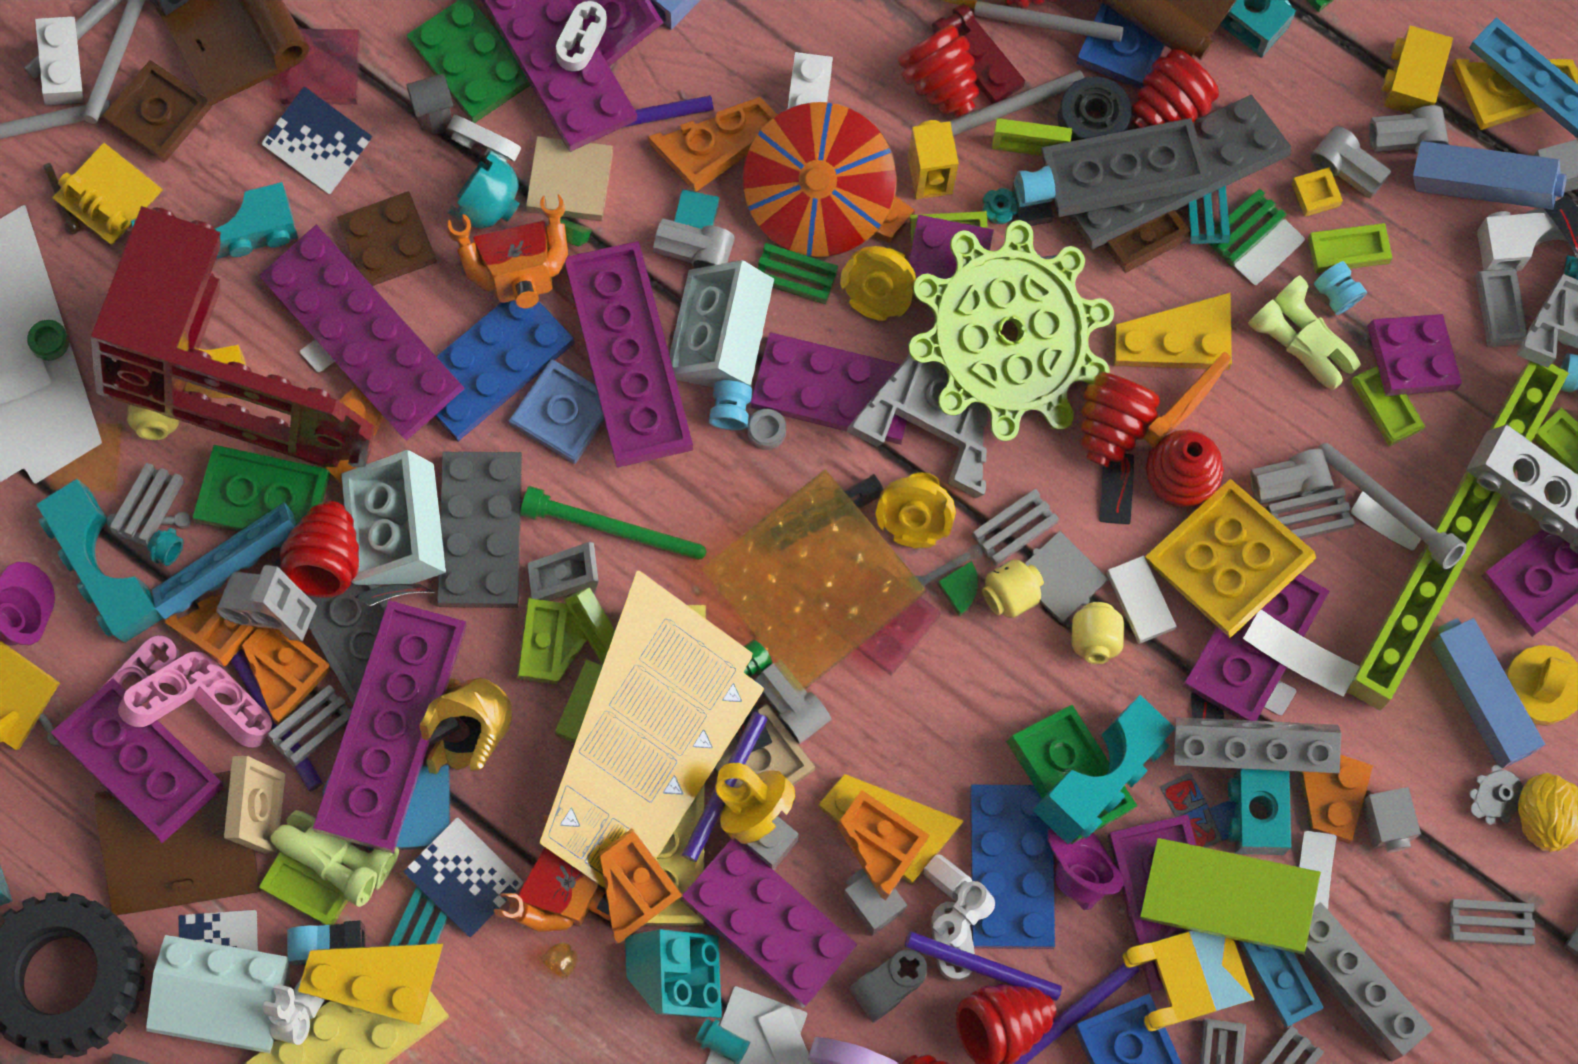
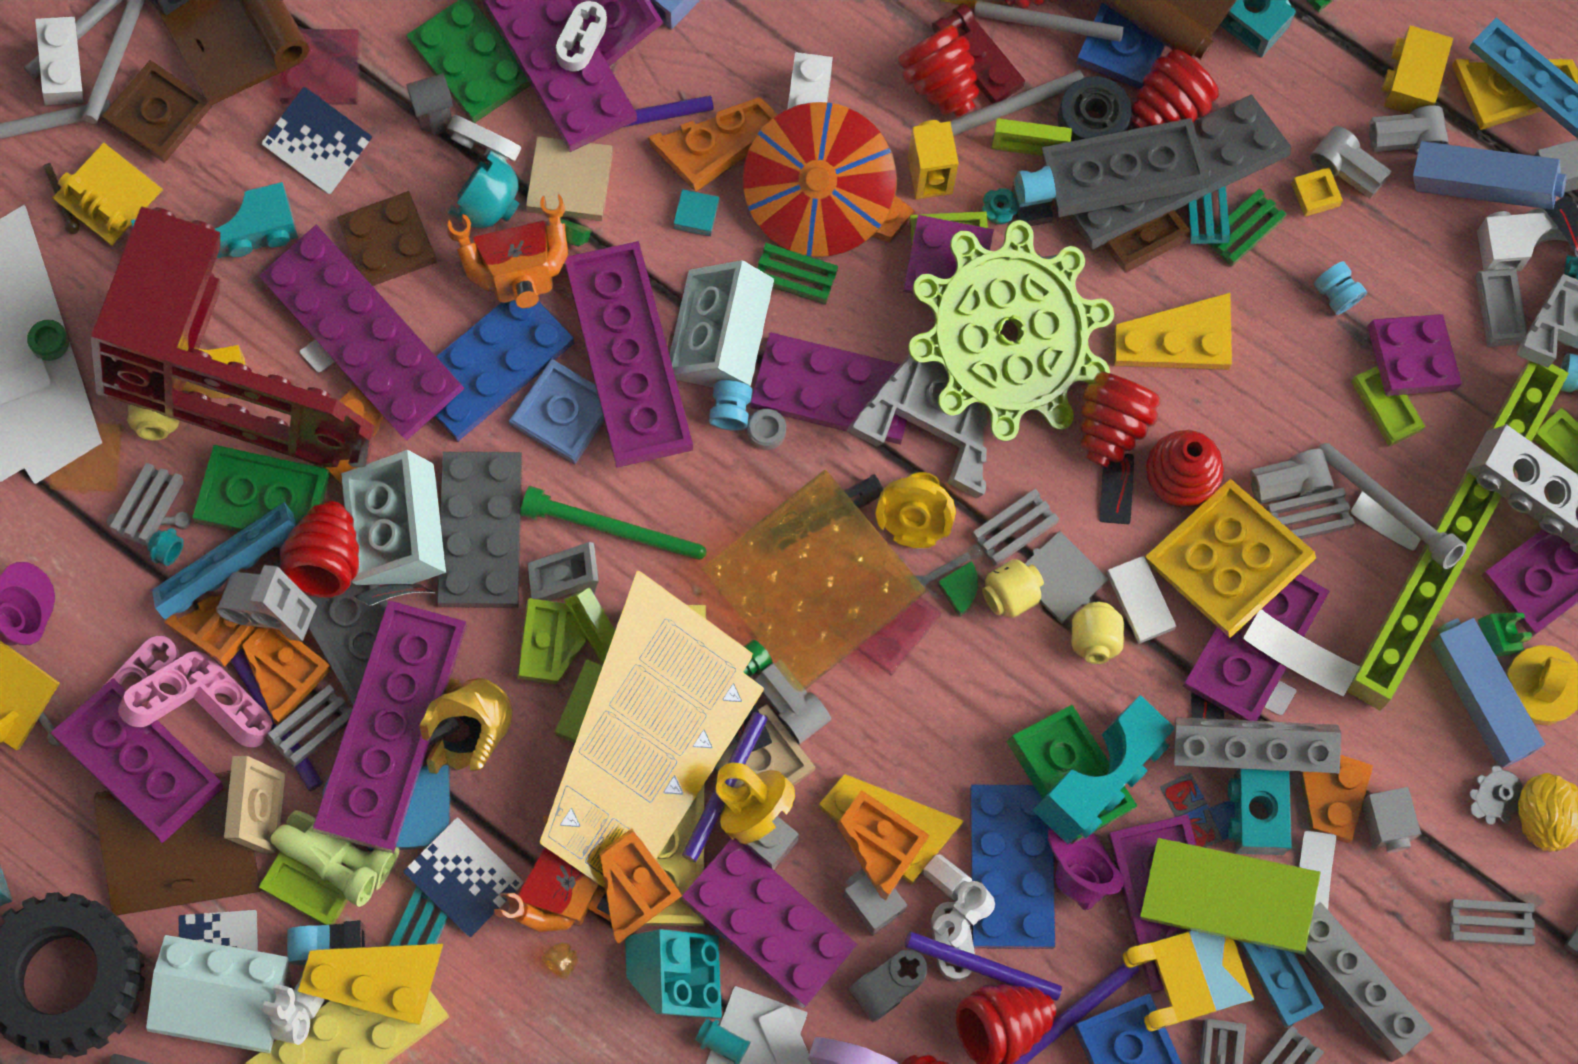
teal arch [36,479,164,643] -> none
light grey piece [653,218,735,269] -> none
yellow tile [840,246,916,321] -> none
orange piece [1143,351,1231,448] -> none
white sticker [1235,219,1305,285] -> none
yellowish green piece [1248,275,1361,390] -> none
lime tile [1308,223,1393,273] -> none
none -> green tile [1478,612,1532,656]

